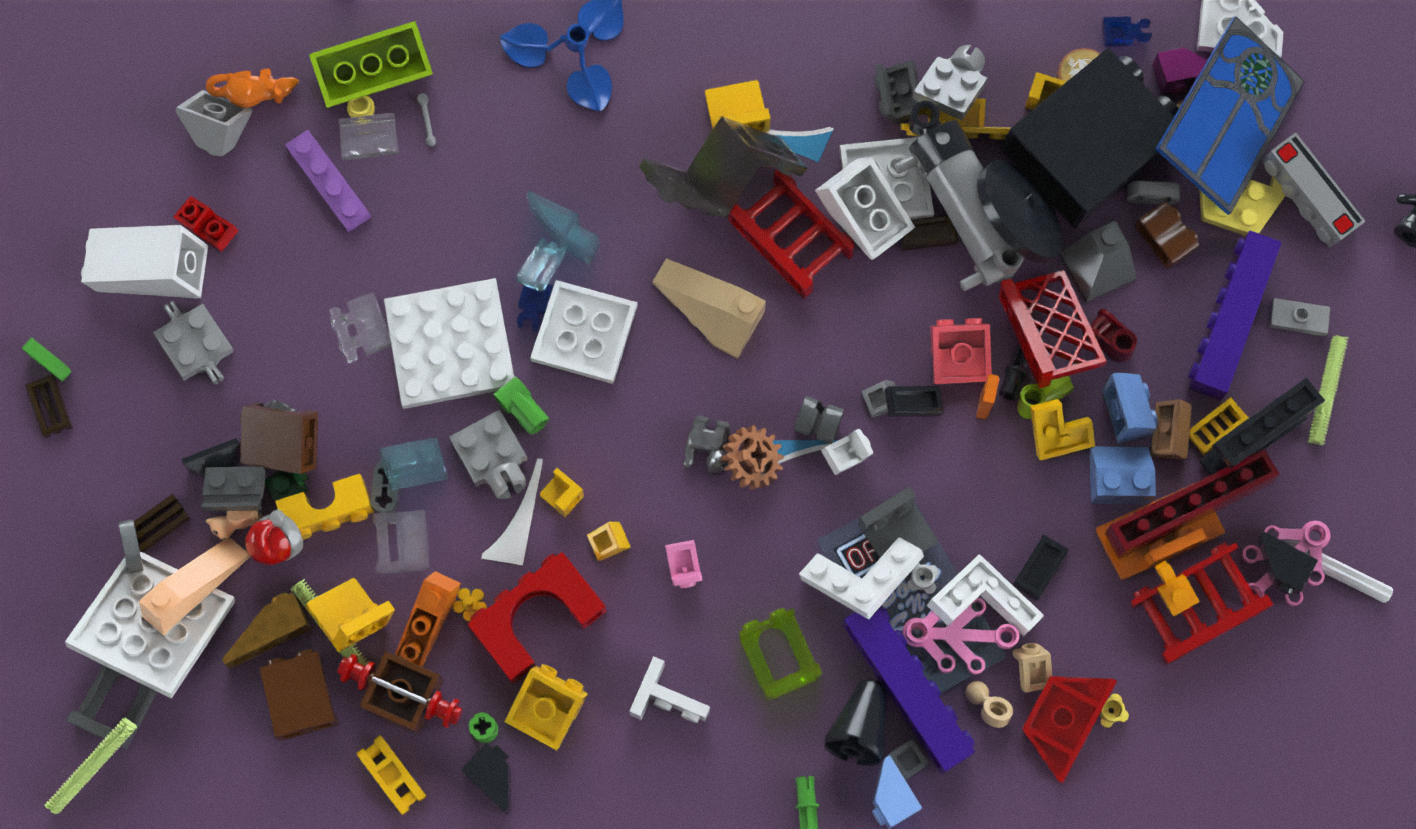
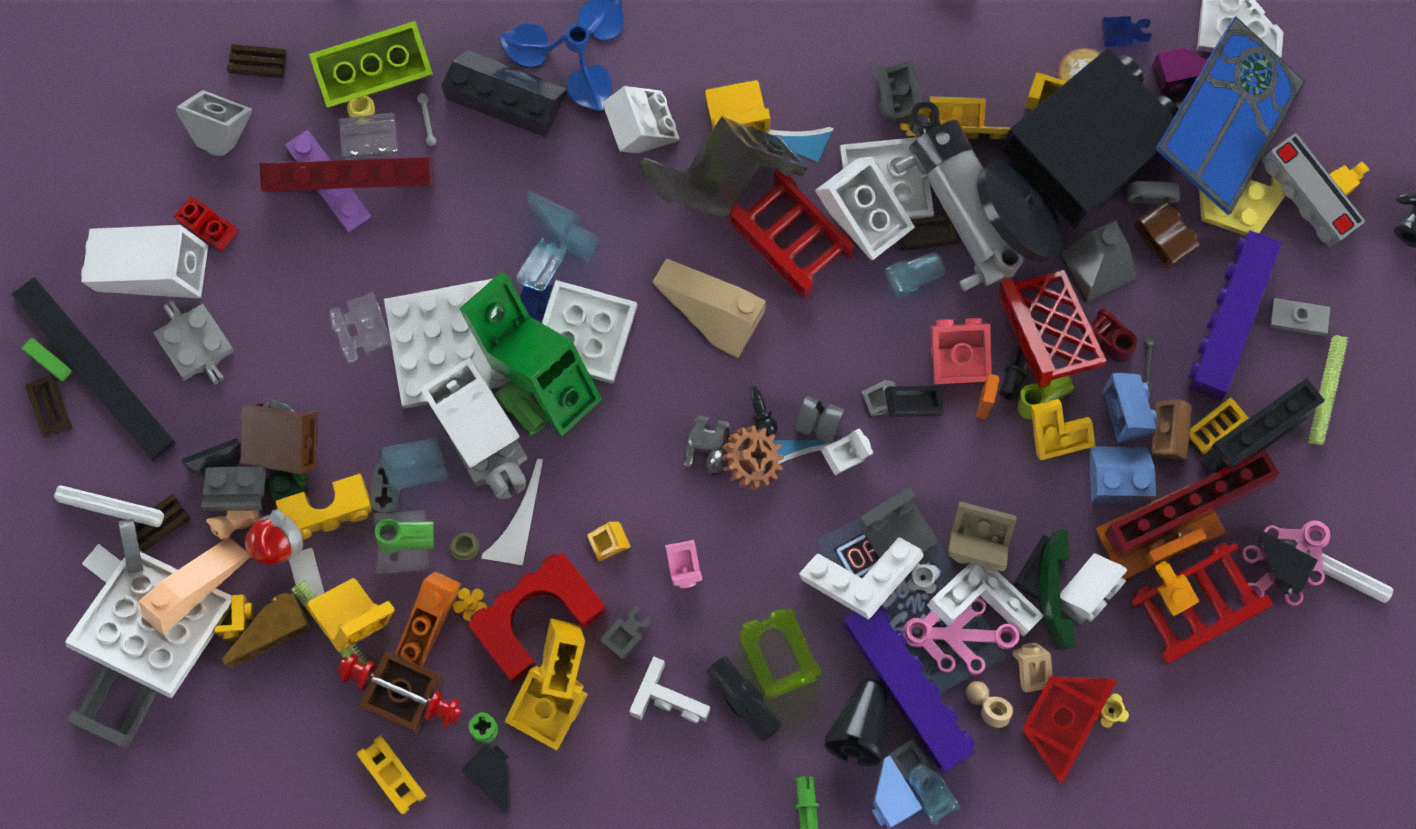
yellowish green axle [45,717,137,814] -> none
orange animal [206,68,299,108] -> none
reddish brown panel [259,649,339,741] -> none
yellow panel [540,468,584,517] -> none
light grey plate [912,45,987,120] -> none
none -> black tile [11,277,176,461]
none -> white axle [54,485,164,527]
none -> white sticker [82,544,122,583]
none -> yellow bracket [214,595,254,641]
none -> dark brown tile [227,44,287,78]
none -> dark red arch [259,157,434,193]
none -> white sticker [289,548,324,597]
none -> bright green piece [375,519,434,554]
none -> white slope [420,357,520,468]
none -> black slope [441,50,567,137]
none -> olive plate [450,532,480,562]
none -> green bracket [459,272,602,437]
none -> yellow slope [541,618,585,700]
none -> dark grey plate [600,605,651,661]
none -> white slope [603,86,680,153]
none -> black piece [706,655,782,742]
none -> black bar [750,385,778,437]
none -> clear light blue piece [884,251,945,298]
none -> clear light blue piece [908,765,960,826]
none -> dark tan bracket [948,501,1017,571]
none -> dark green slope [1039,529,1074,650]
none -> white slope [1060,553,1127,625]
none -> dark grey hinge [1144,335,1156,392]
none -> yellow piece [1329,161,1370,196]

